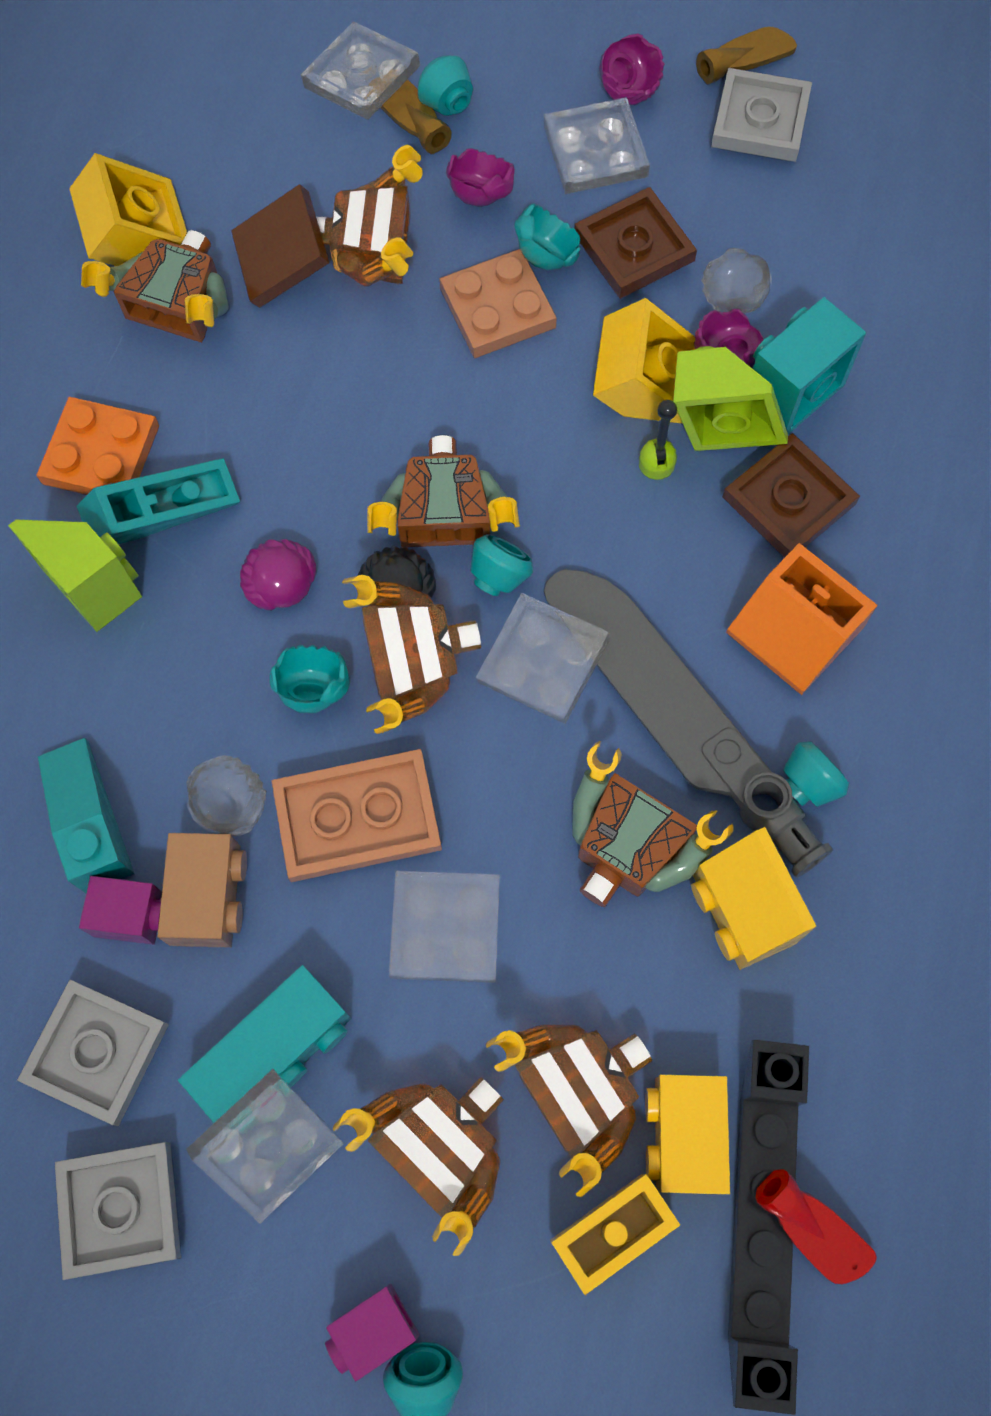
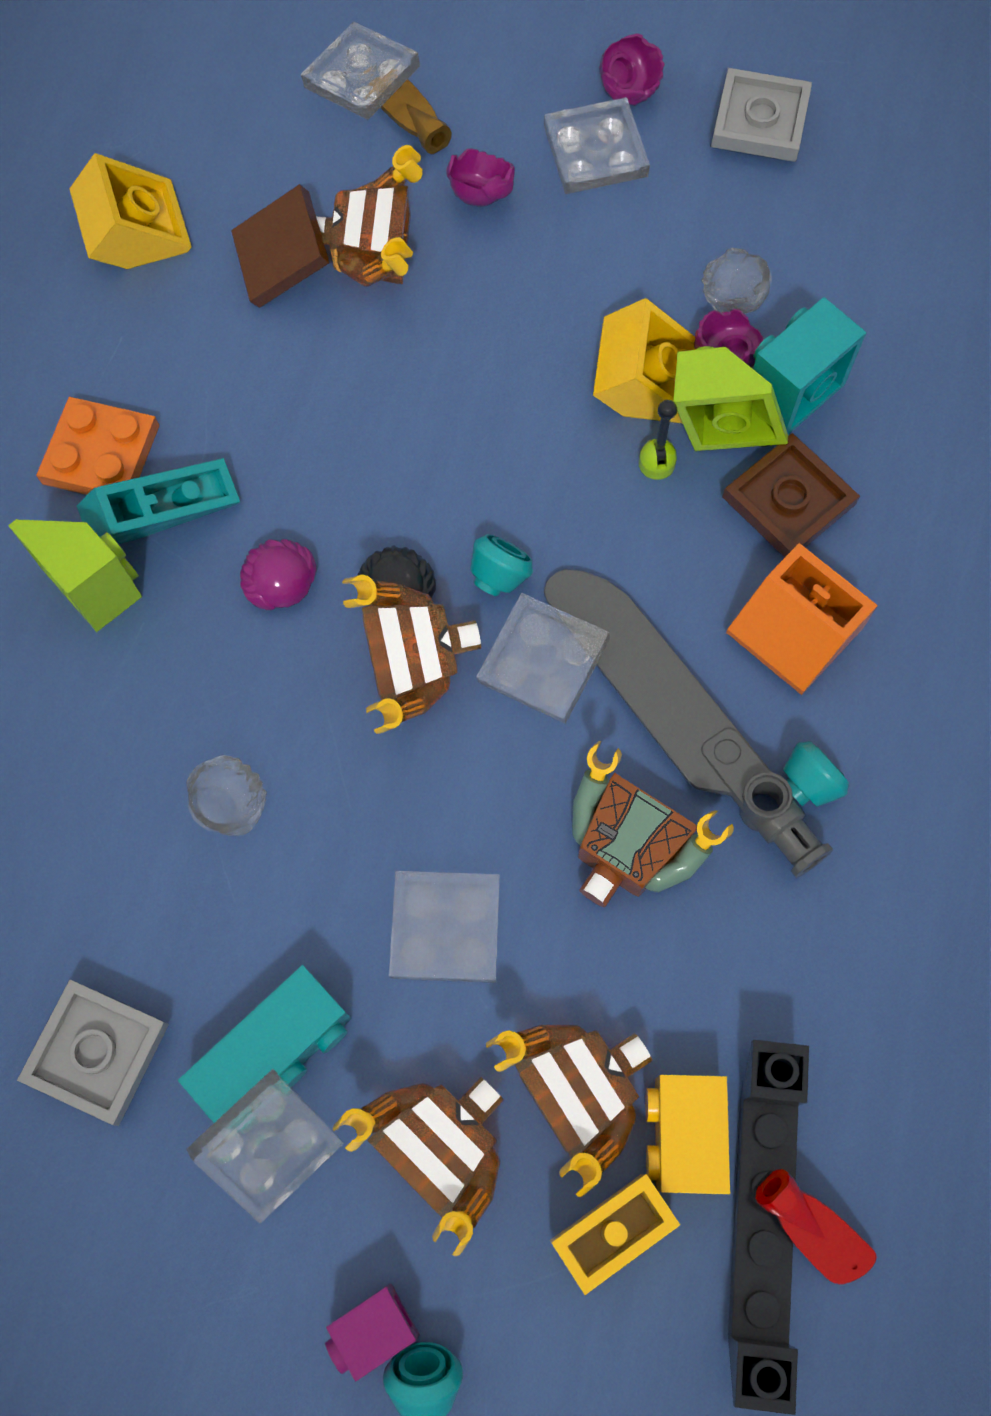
teal slope [38,738,135,893] -> none
light grey plate [55,1142,181,1280] -> none
magenta brick [79,876,162,945] -> none
torso [81,230,229,343] -> none
medium nougat brick [157,833,247,948] -> none
teal hair [269,645,351,713] -> none
nougat plate [271,749,442,882] -> none
torso [367,435,520,547] -> none
teal cone [418,55,473,116] -> none
nougat plate [439,249,557,359] -> none
teal hair [514,204,581,271] -> none
reddish brown plate [574,187,697,299] -> none
yellow slope [691,827,817,970] -> none
pearl gold piece [696,27,797,84] -> none

